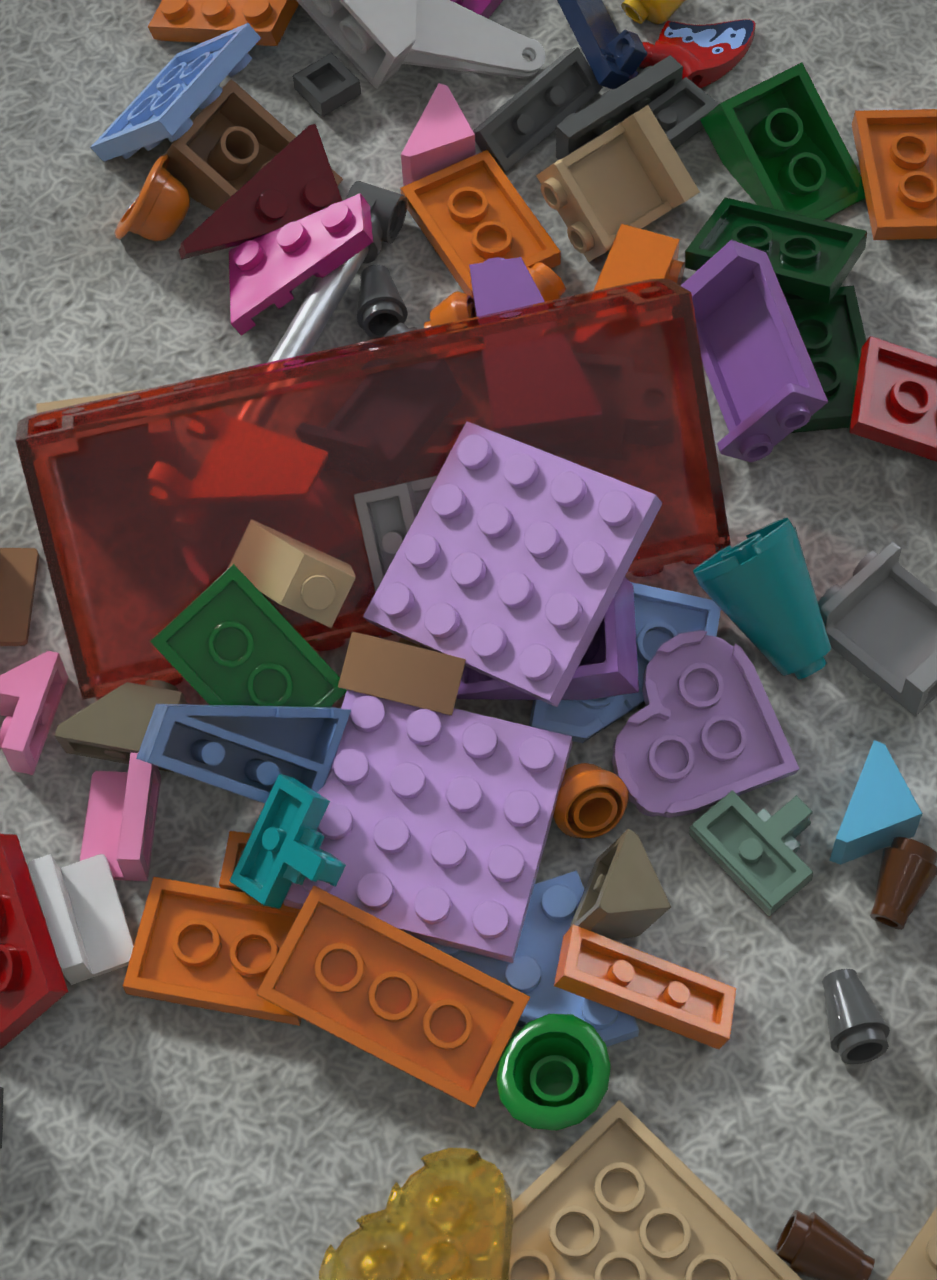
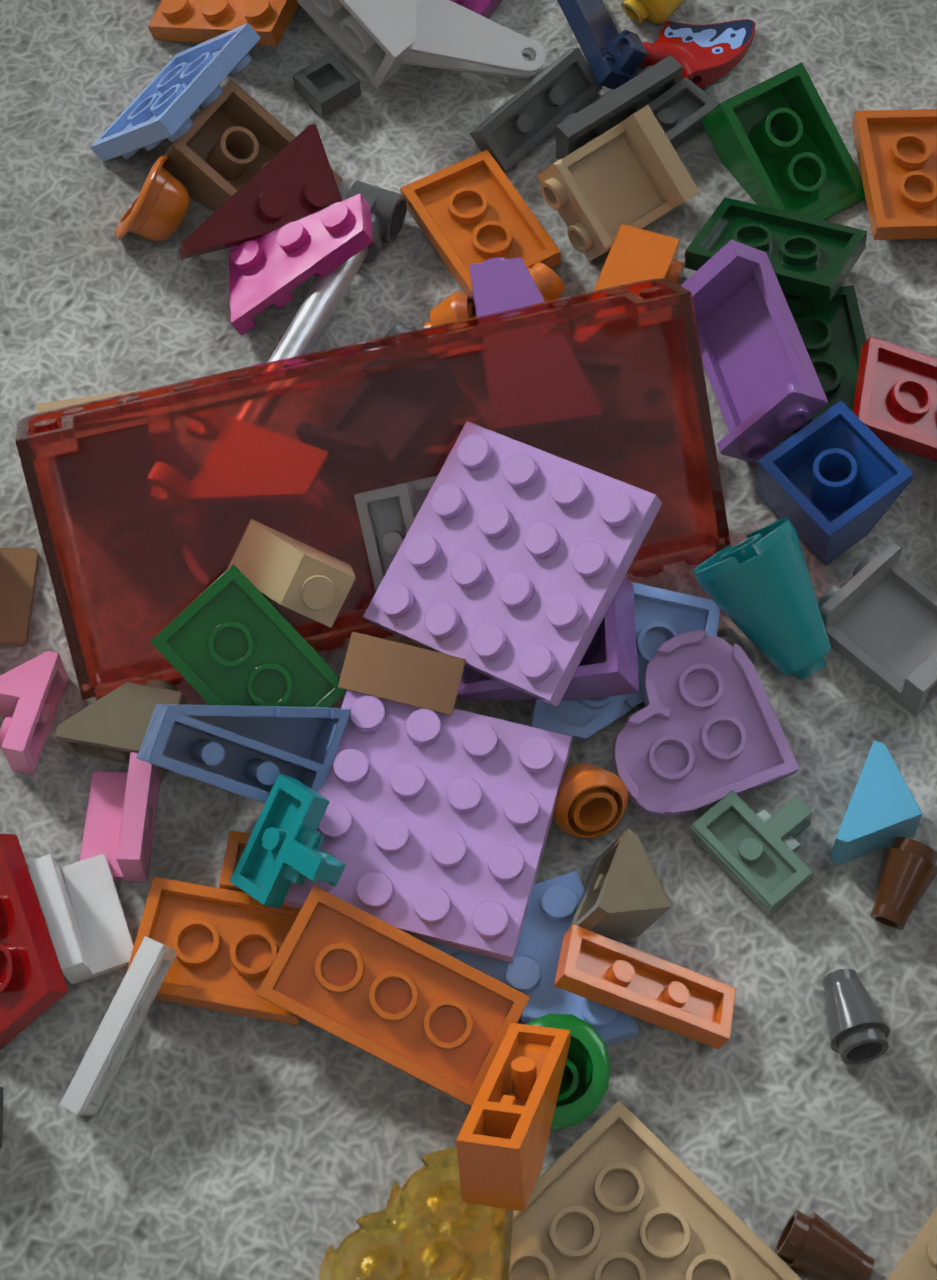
dark grey cone [357,265,408,340] -> none
bright pink slope [401,83,476,186] -> none
none -> white tile [60,936,177,1116]
none -> orange slope [456,1023,571,1211]
none -> blue slope [755,401,914,566]

